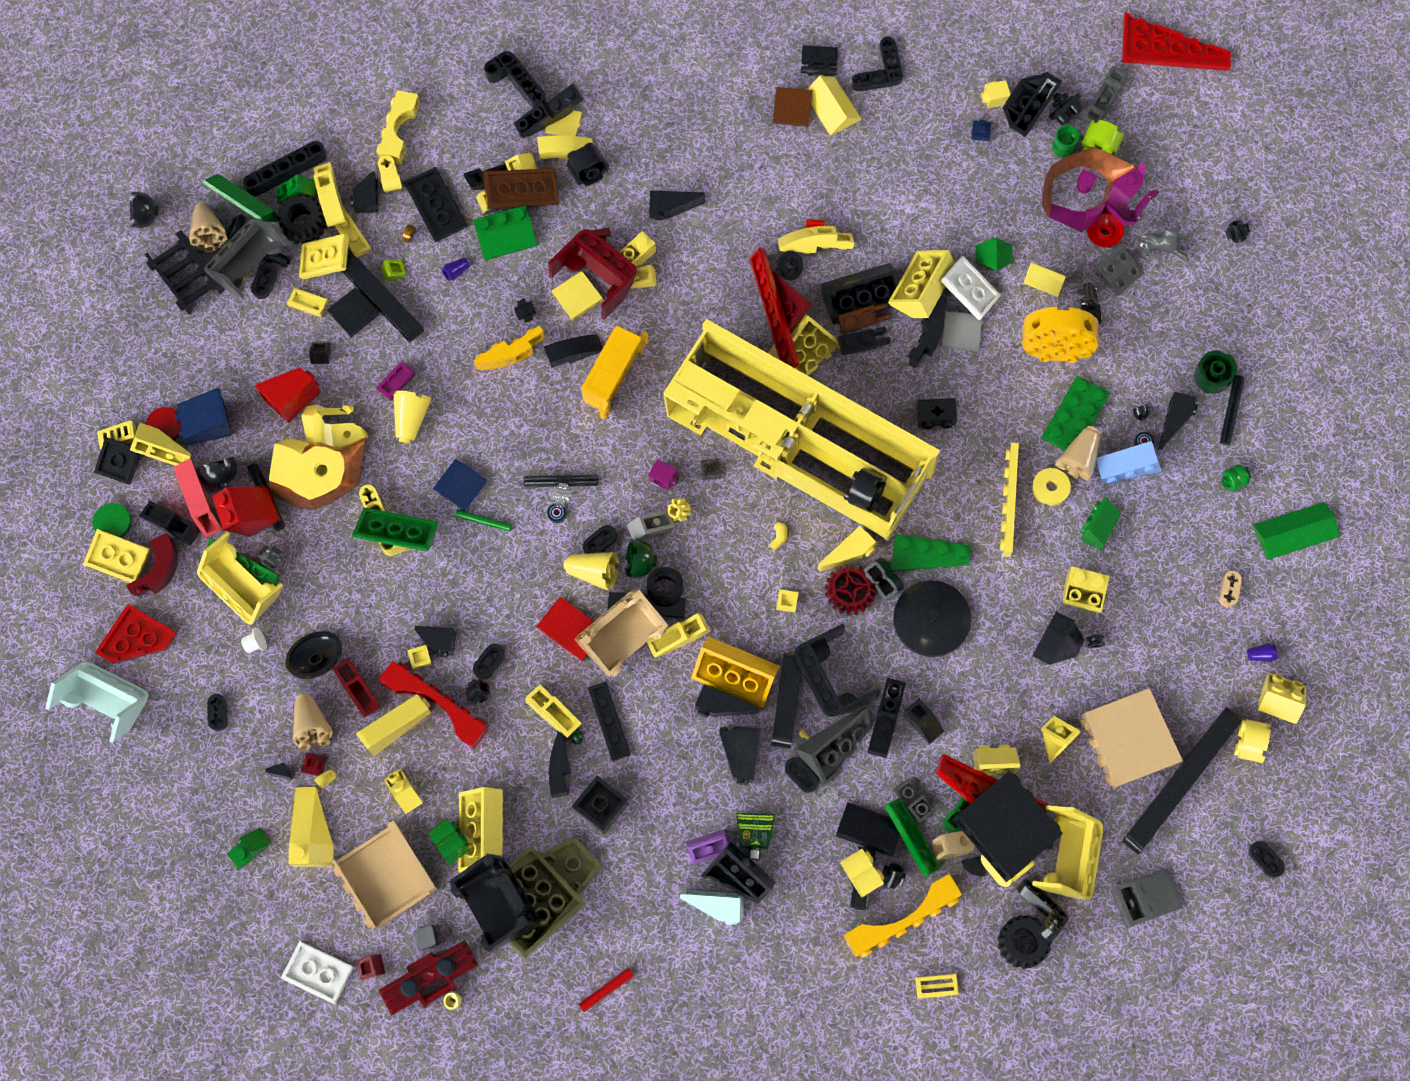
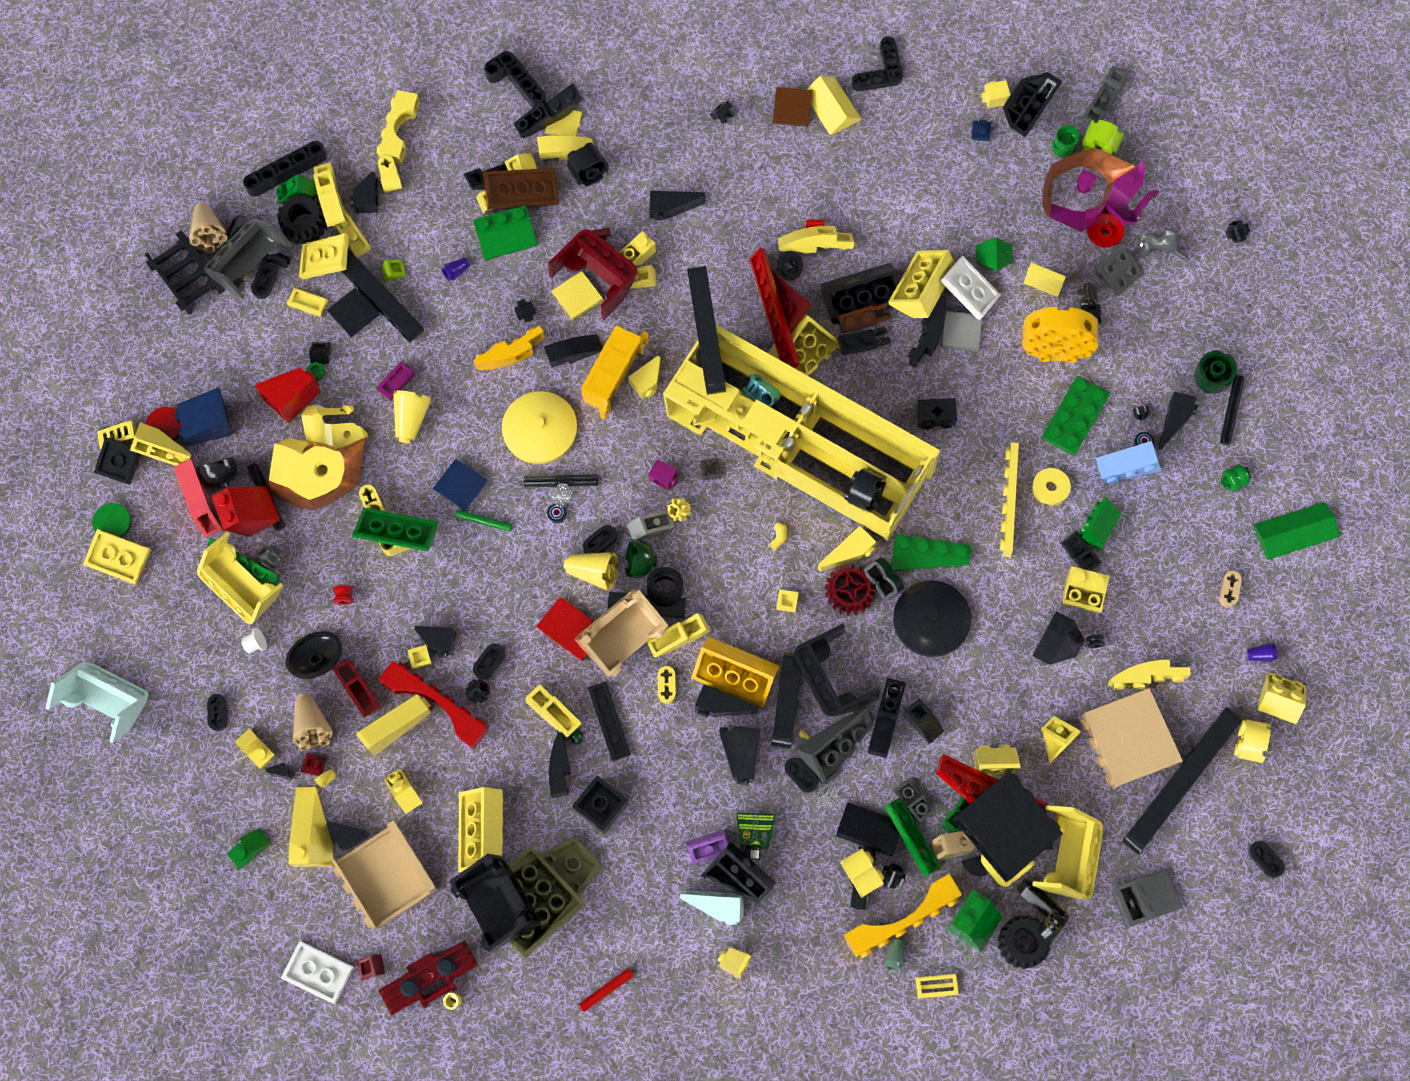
red plate [95,604,178,664] -> none
dark red arch [126,533,178,596] -> none
black cylinder [130,191,158,228] -> none
black slope [139,500,200,546] -> none
green slope [203,173,278,222] -> none
pearl gold tile [402,224,415,243] -> none
black tile [403,167,468,243] -> none
slope [414,924,439,951] -> none
green brick [427,818,469,865] -> none
black plate [801,45,838,76] -> none
black hips [1048,93,1083,125] -> none
tan cone [1055,426,1101,481] -> none
red wing [1121,12,1231,71] -> none
none -> light yellow slope [235,728,276,770]
none -> green tile [306,362,326,381]
none -> black slope [327,821,369,852]
none -> red wheel [333,585,353,605]
none -> light yellow dish [502,391,578,464]
none -> light yellow slope [628,356,661,400]
none -> light yellow beam [658,666,676,704]
none -> black beam [687,266,726,395]
none -> black tile [709,101,734,124]
none -> light yellow slope [718,947,751,979]
none -> piece [742,374,781,407]
none -> sand green cone [884,939,904,971]
none -> green slope [947,890,1002,952]
none -> black slope [1060,531,1102,571]
none -> light yellow slope [1108,660,1190,690]

